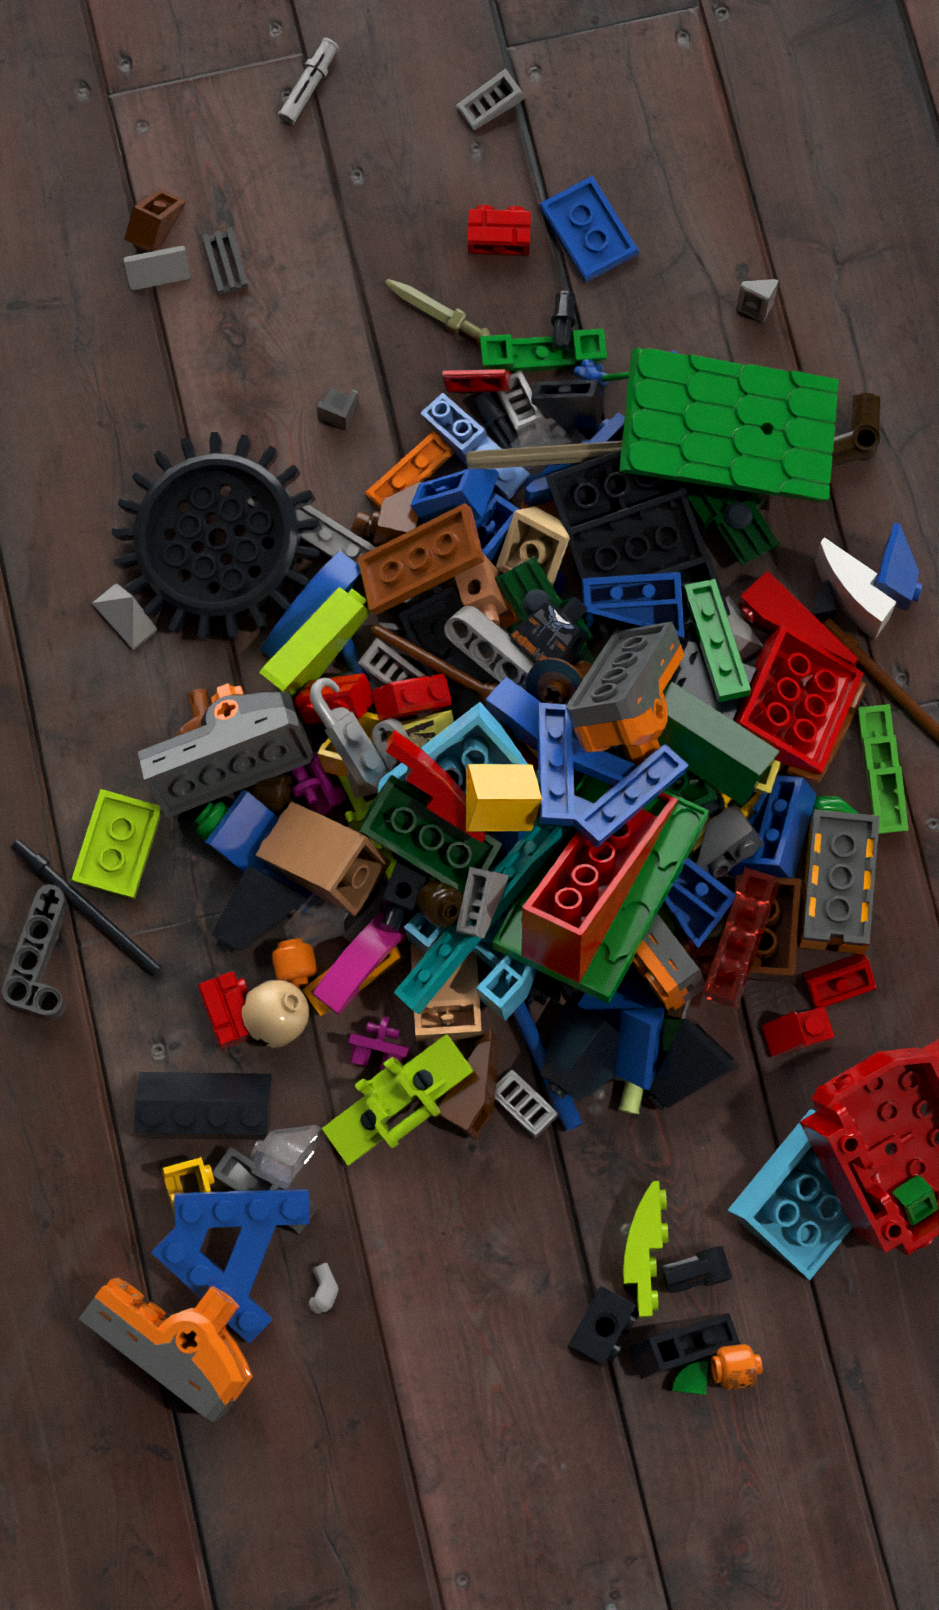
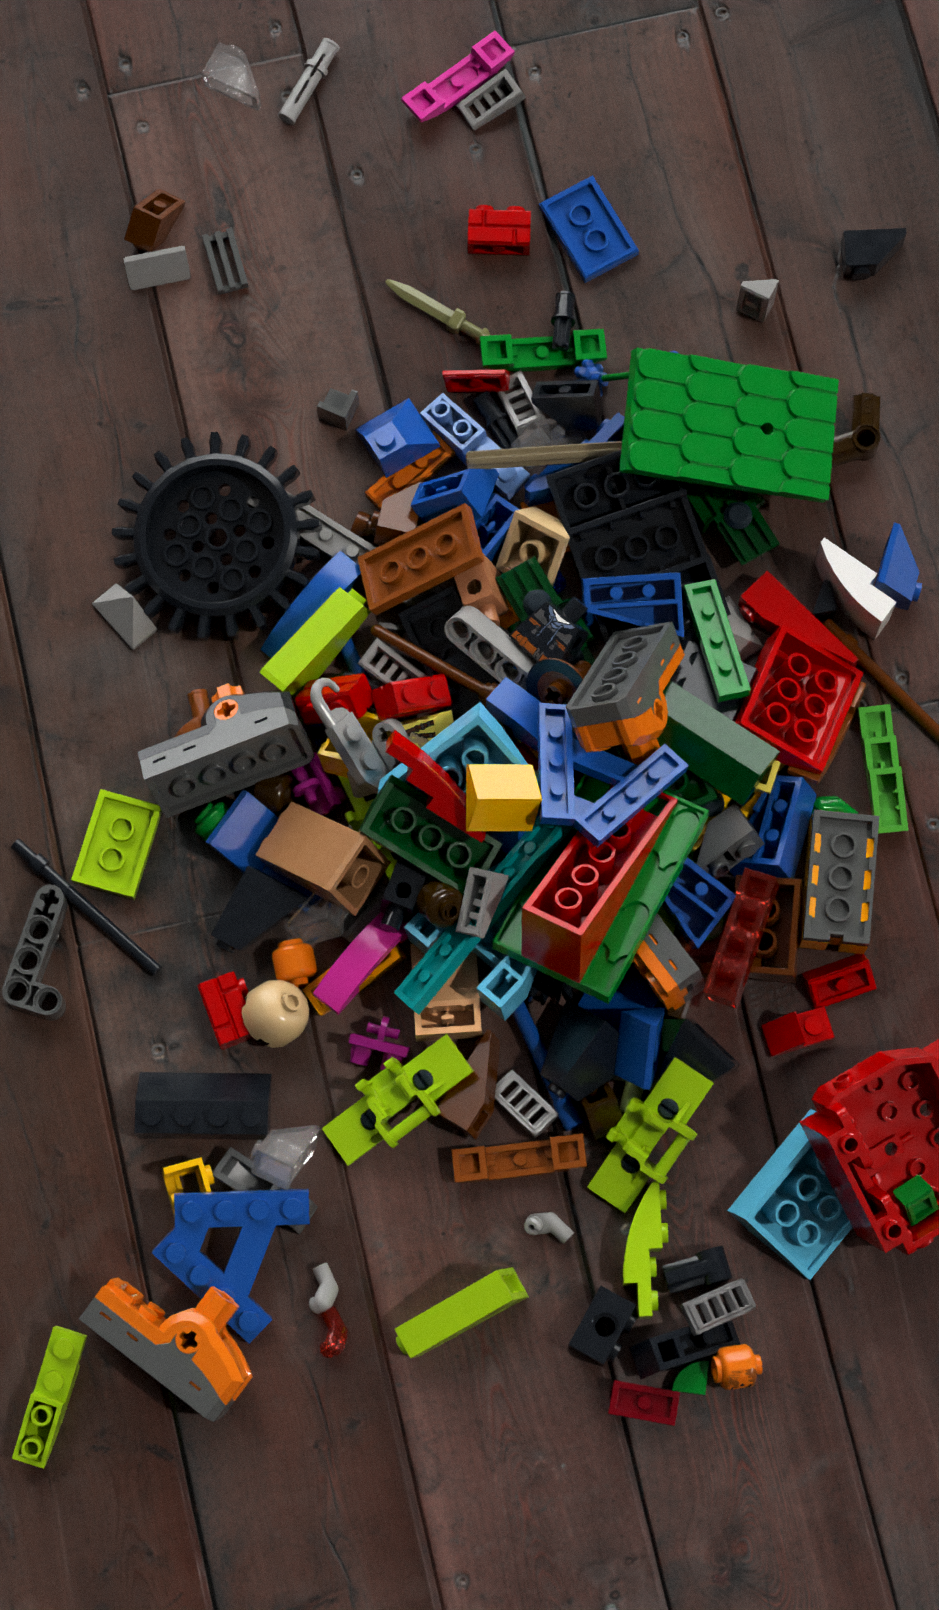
none -> lime slope [12,1325,88,1469]
none -> clear slope [202,42,261,111]
none -> clear red arm [320,1306,349,1358]
none -> blue slope [355,398,440,478]
none -> lime slope [395,1267,529,1359]
none -> dark pink slope [401,31,515,122]
none -> dark orange slope [452,1133,587,1183]
none -> light grey arm [524,1212,575,1244]
none -> dark brown slope [578,1082,622,1140]
none -> lime piece [587,1057,714,1213]
none -> dark red plate [608,1380,680,1426]
none -> flat silver slope [680,1278,756,1336]
none -> black slope [841,228,907,280]

